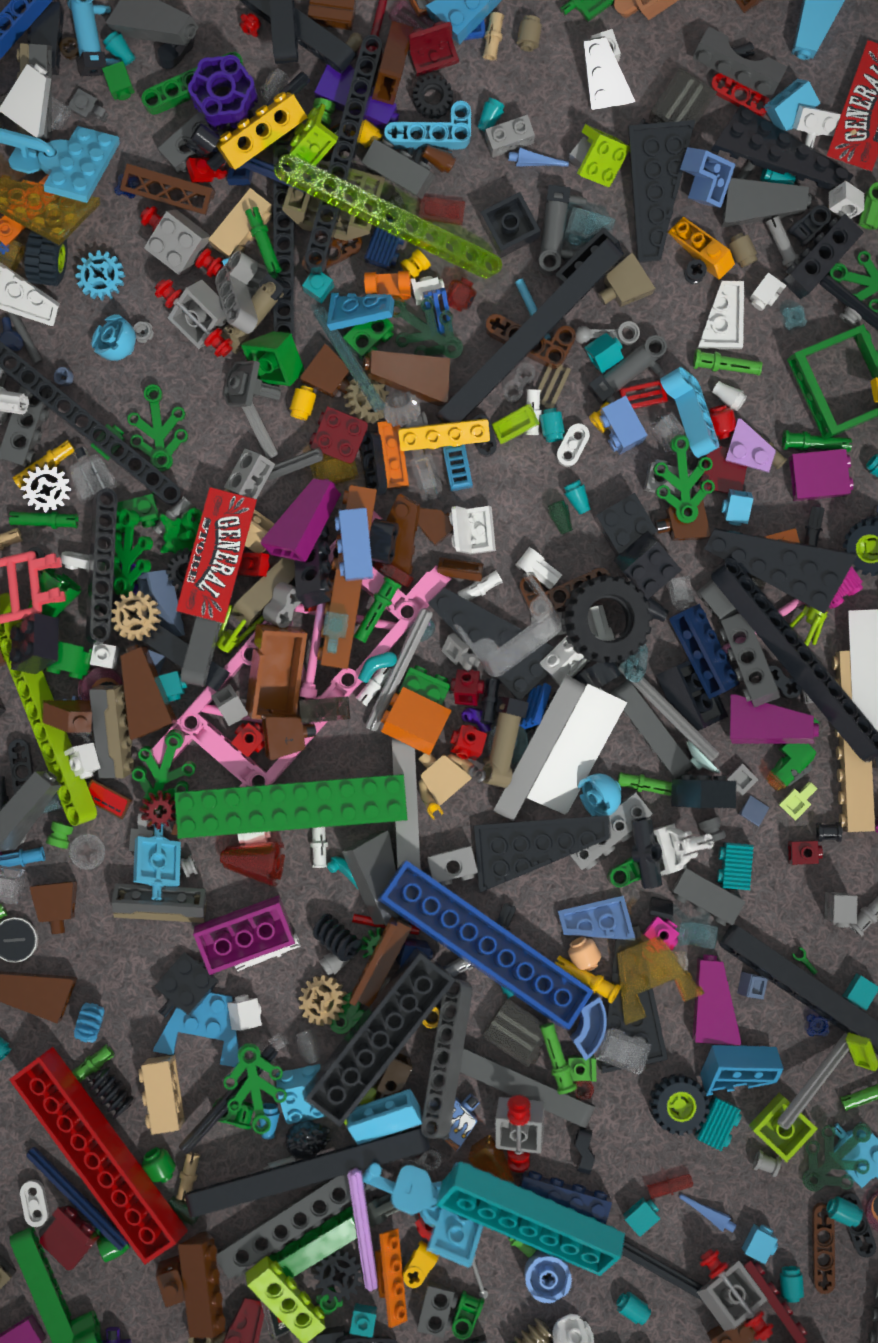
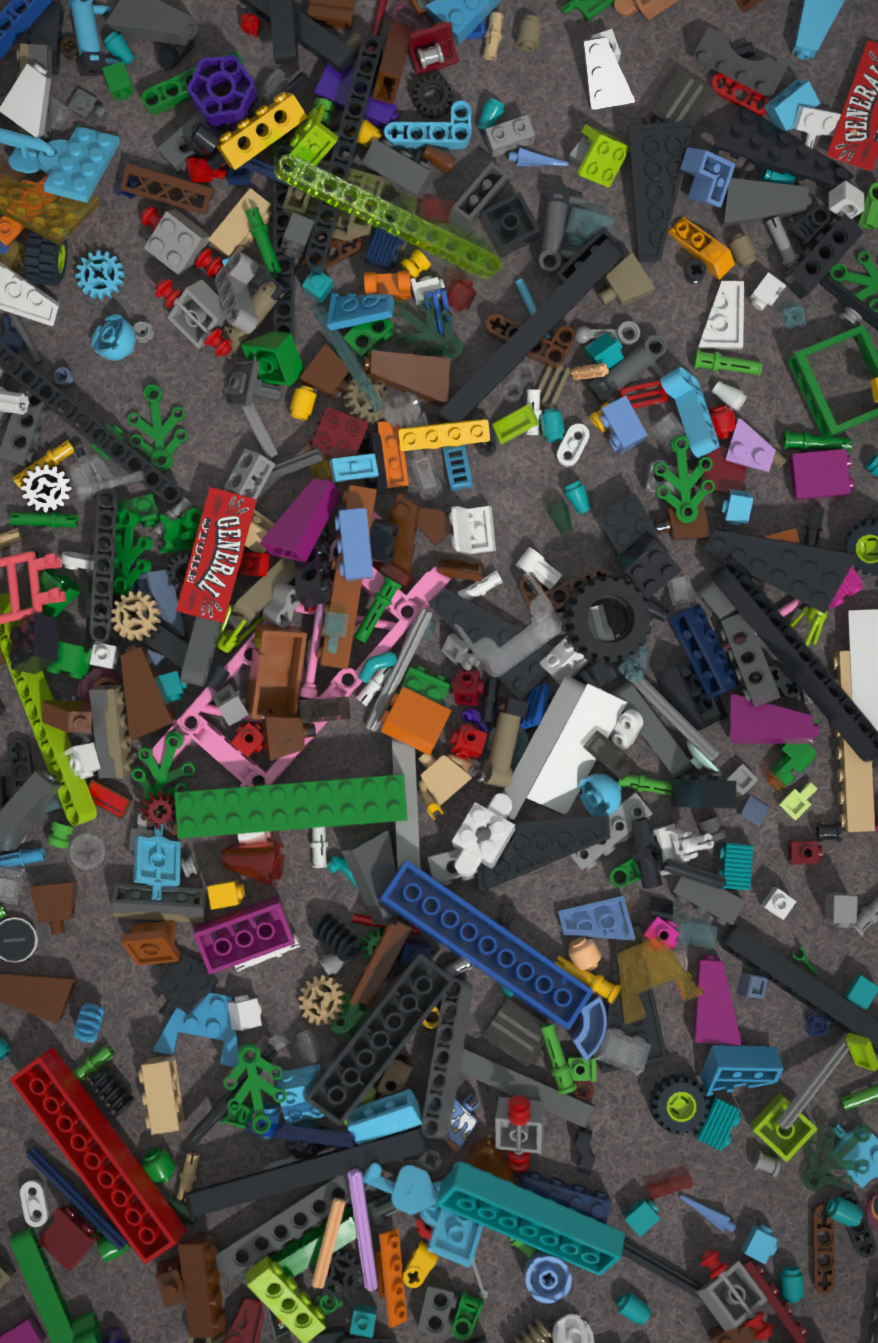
none -> clear bar [77,471,145,495]
none -> dark orange bracket [121,920,181,966]
none -> yellow brick [207,879,245,910]
none -> clear blue axle [246,1121,356,1148]
none -> dark grey brick [280,212,314,258]
none -> light nougat axle [312,1198,345,1289]
none -> medium azure plate [330,454,379,483]
none -> light grey bush [417,42,444,69]
none -> dark grey brick [448,161,509,233]
none -> white brick [452,794,515,877]
none -> light nougat axle [570,363,609,380]
none -> clear smoke slope [583,730,636,781]
none -> white plate [611,709,643,749]
none -> black axle [663,858,726,889]
none -> white brick [761,887,797,920]

